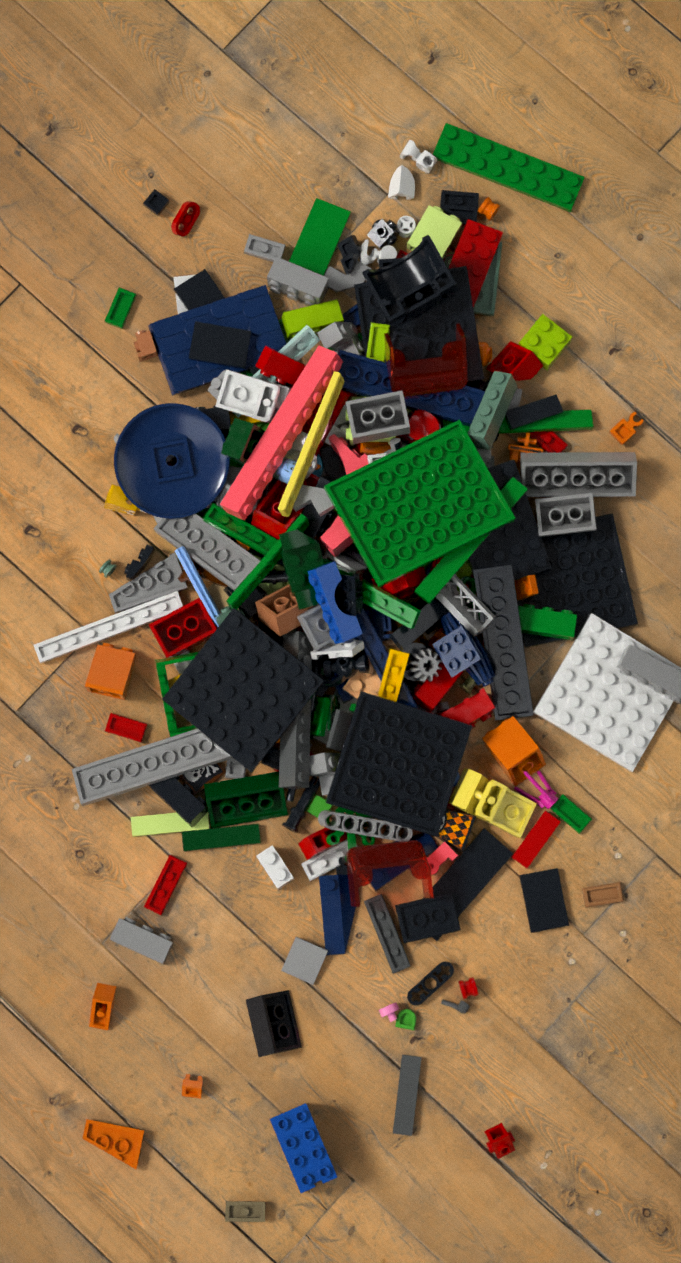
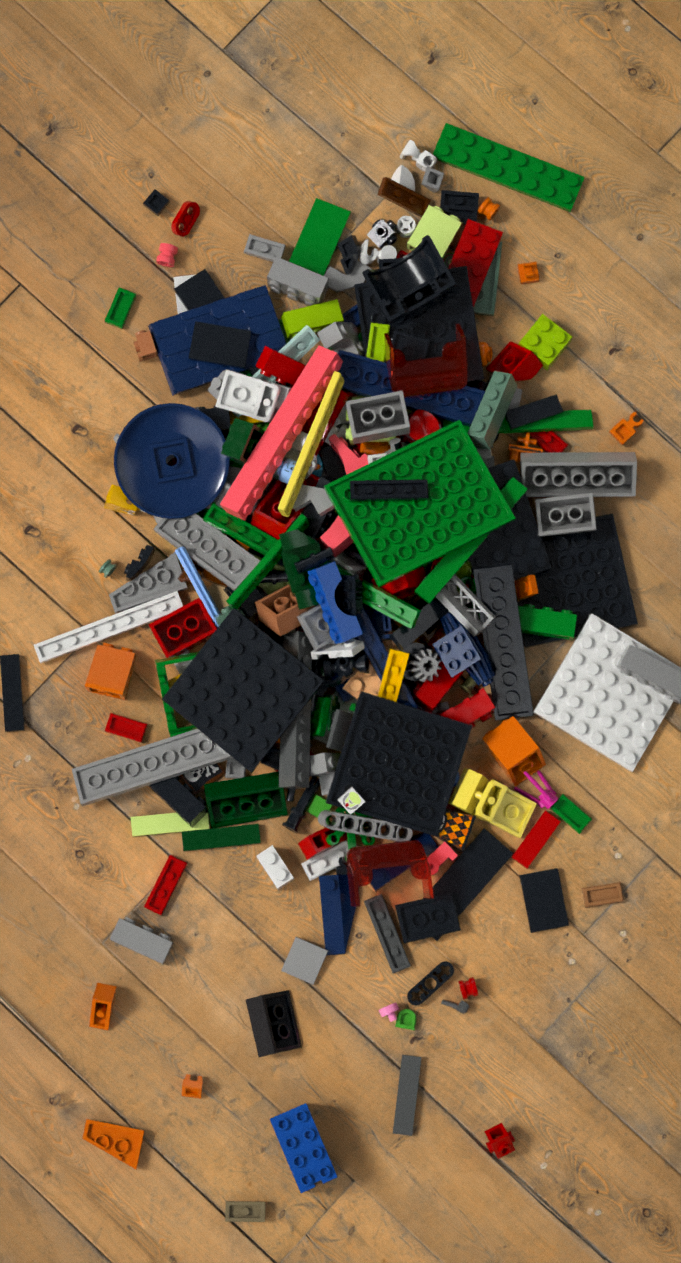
none -> black tile [0,654,25,732]
none -> coral wheel [156,243,178,267]
none -> black pin [294,547,334,574]
none -> tile [337,787,365,815]
none -> black tile [349,479,428,501]
none -> reddish brown tile [378,177,430,218]
none -> light grey slope [421,166,444,193]
none -> orange tile [517,261,539,284]

